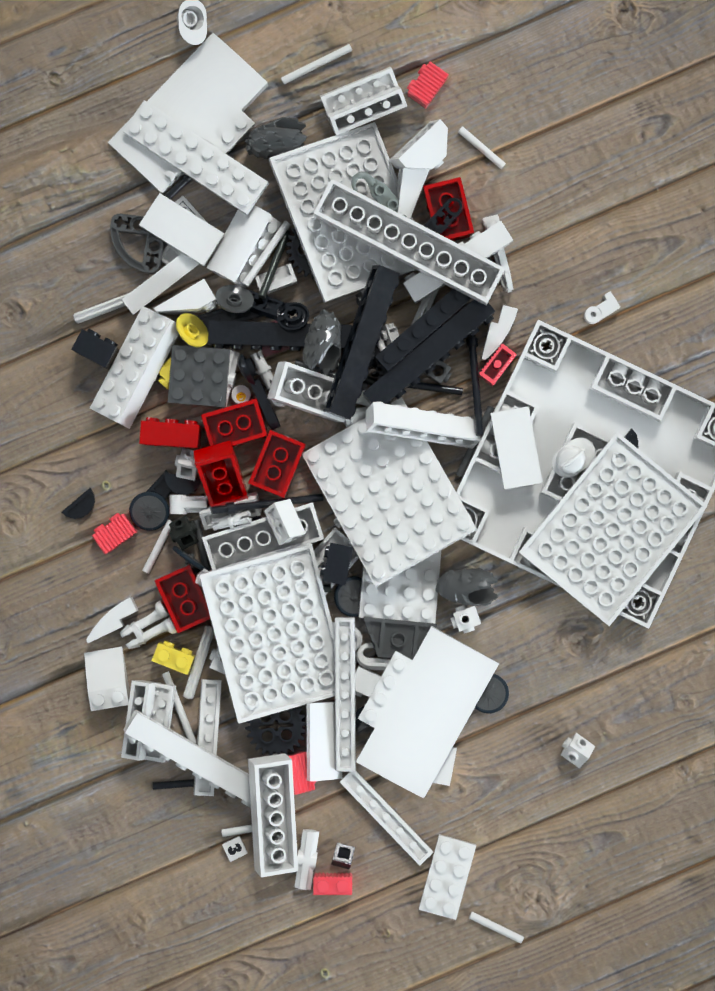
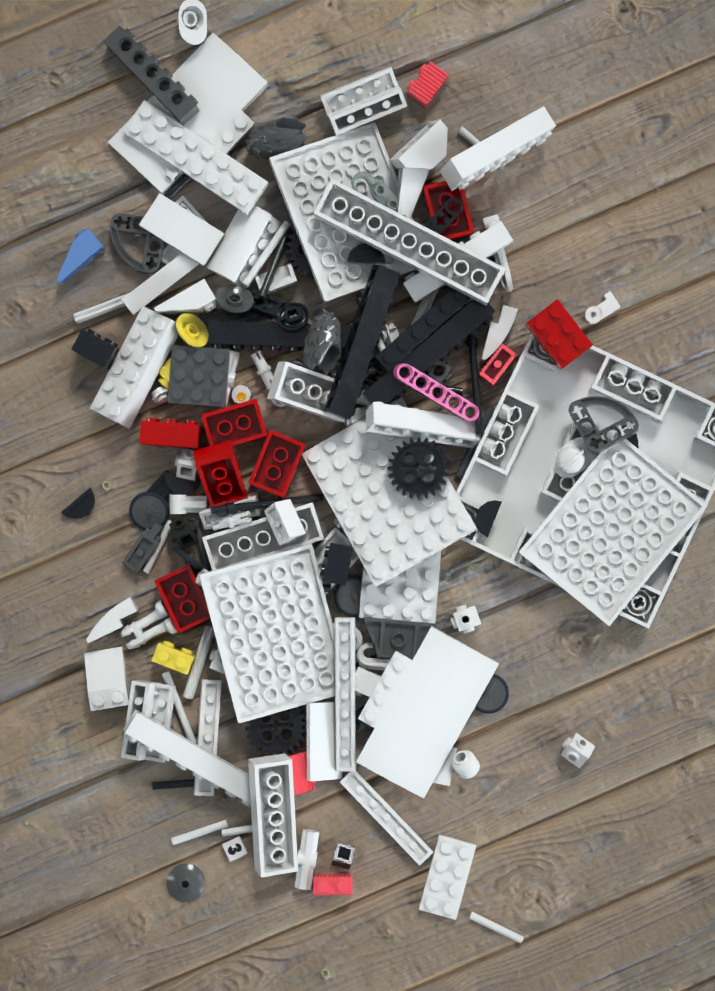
coral brick [92,513,138,555] -> none
black beam [237,353,281,430] -> none
white bar [281,44,352,85] -> none
dark grey head [436,568,498,606] -> none
white tile [490,406,543,489] -> none
none -> medium blue slope [57,229,105,285]
none -> dark grey brick [103,26,200,126]
none -> dark grey hinge [122,522,164,574]
none -> white plate [151,386,169,404]
none -> dark grey dish [167,863,205,902]
none -> white bar [171,820,228,845]
none -> black tile [347,243,386,264]
none -> black gear [387,437,451,500]
none -> bright pink beam [393,363,479,421]
none -> white brick [440,106,556,191]
none -> white head [451,750,480,779]
none -> black tile [475,500,502,538]
none -> red brick [525,299,593,371]
none -> dark grey beam [568,396,639,453]

